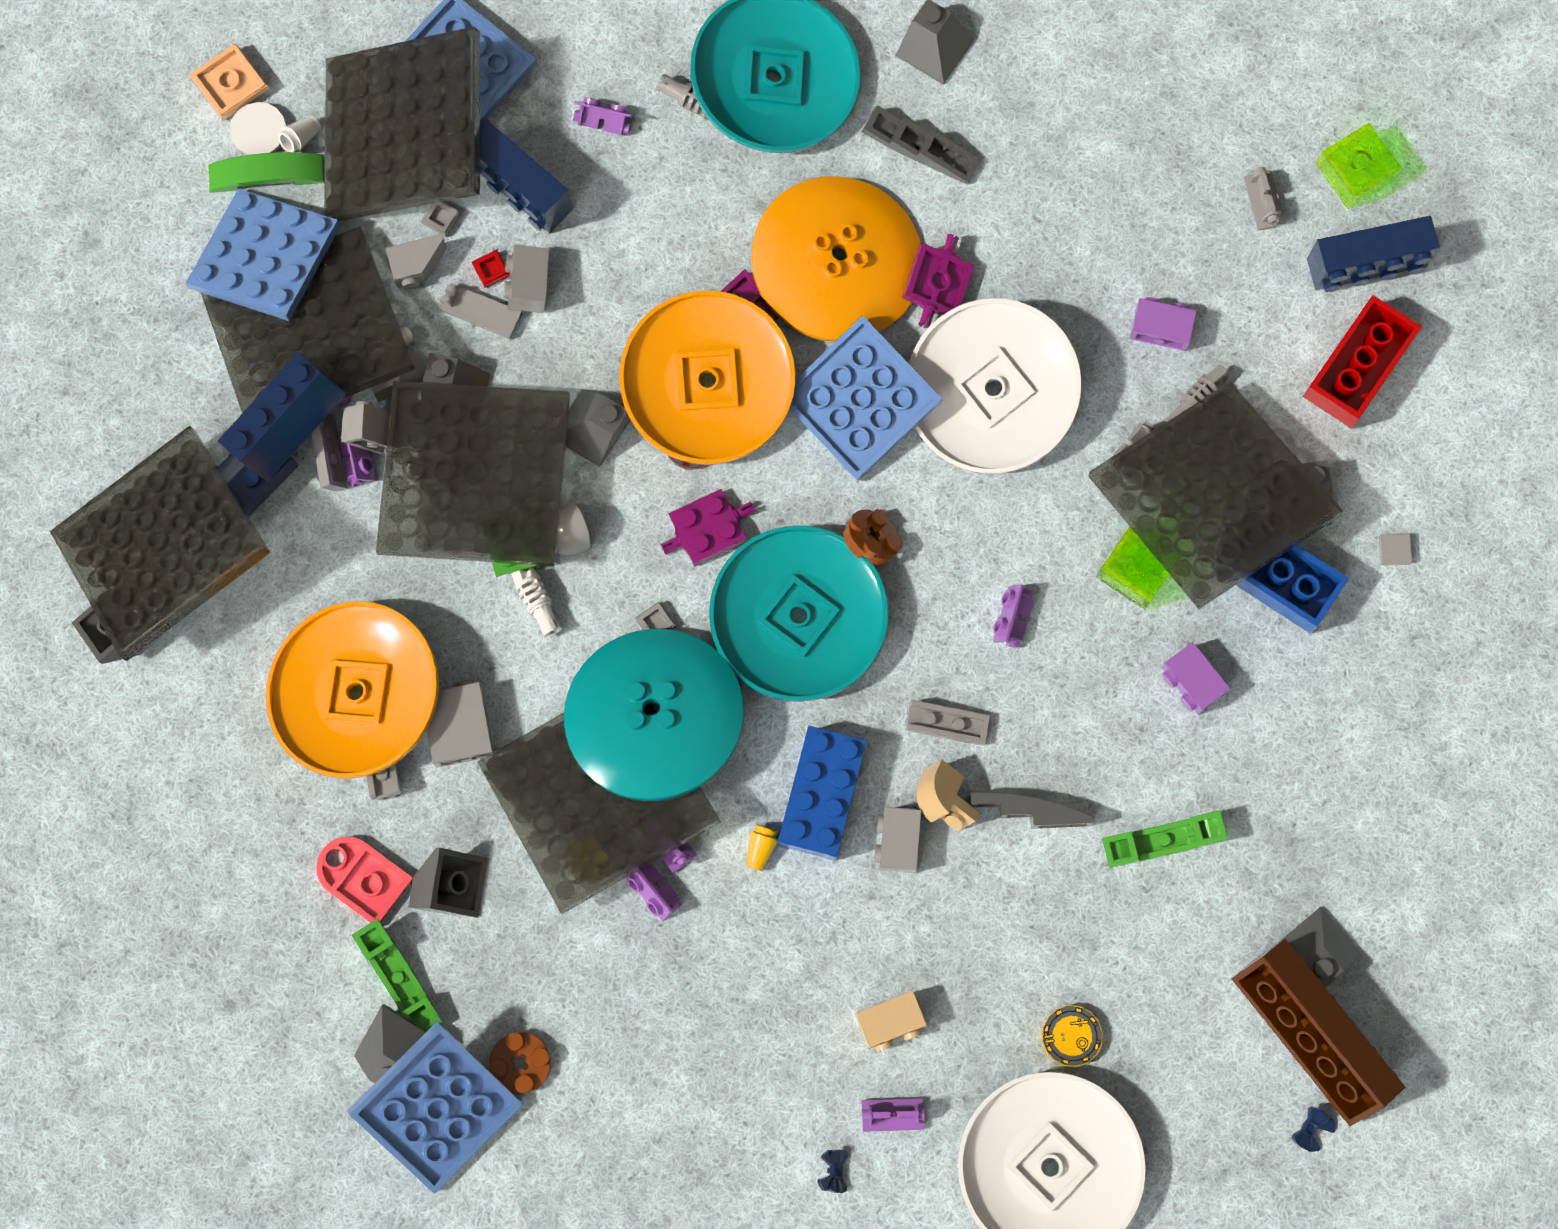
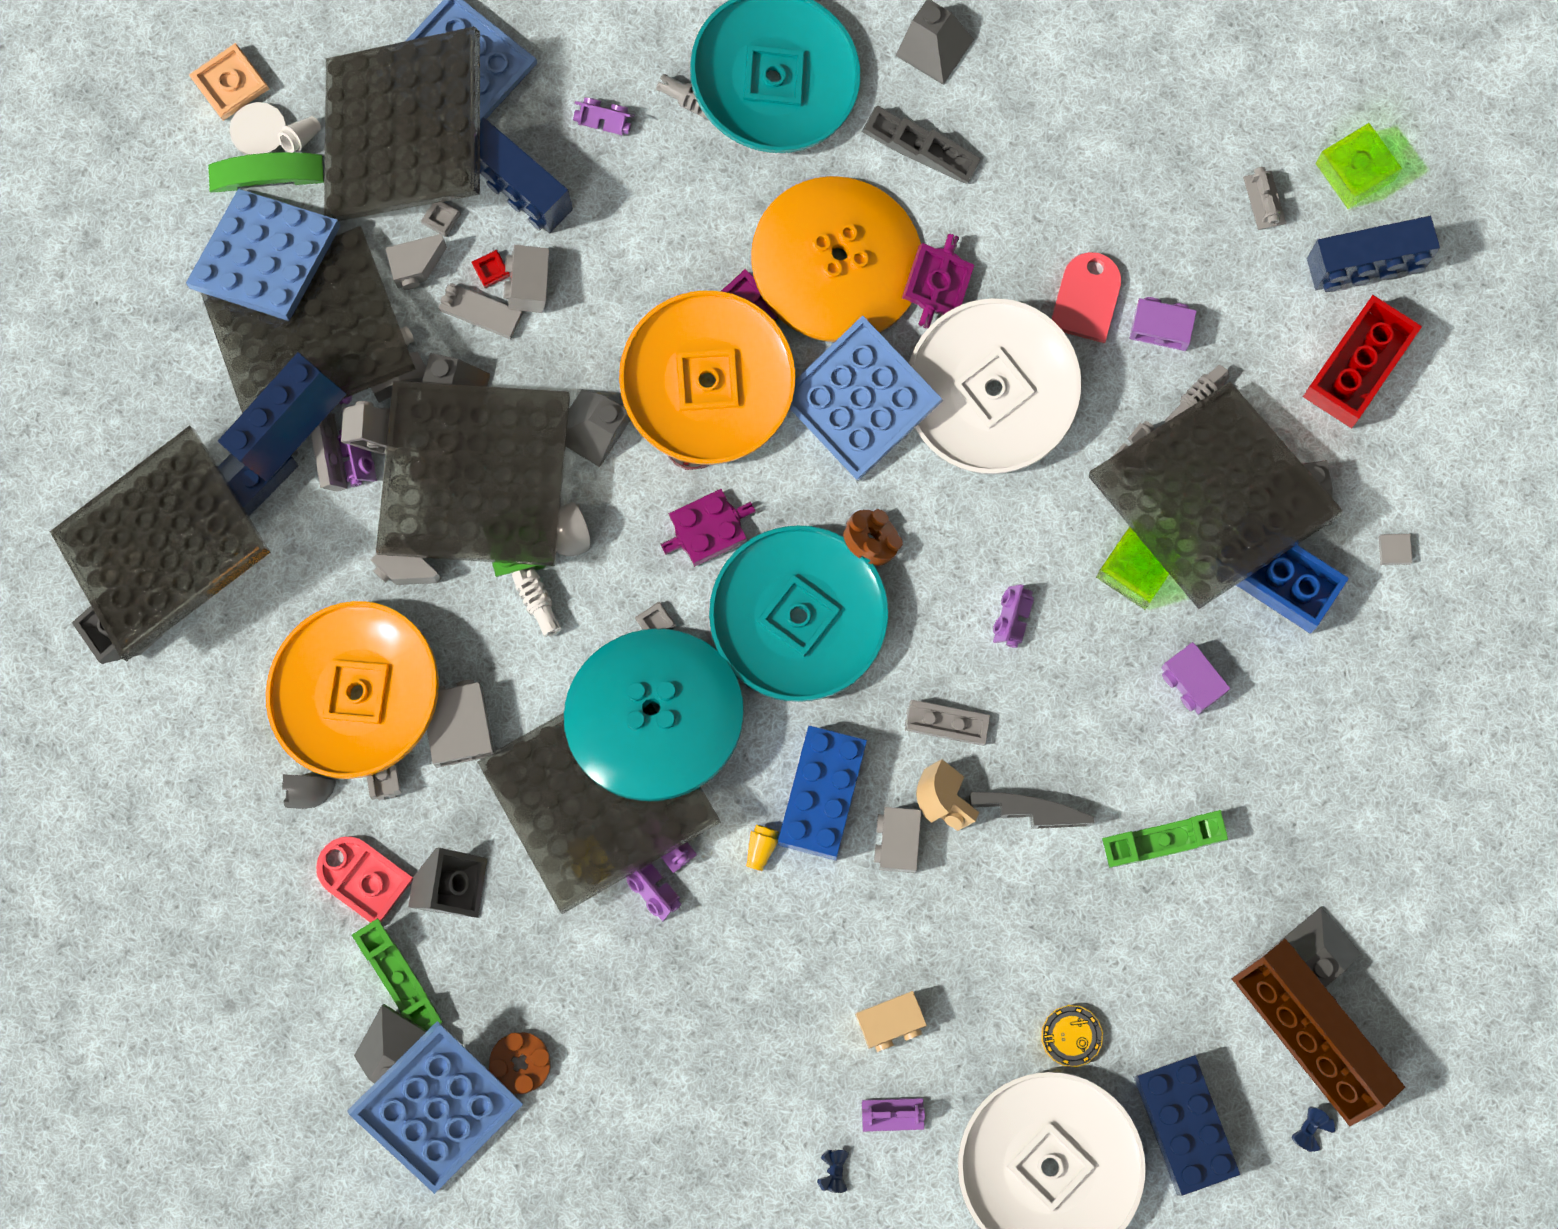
none -> dark grey brick [282,774,336,809]
none -> light grey slope [371,534,441,585]
none -> coral tile [1051,252,1121,343]
none -> dark blue brick [1133,1055,1240,1196]

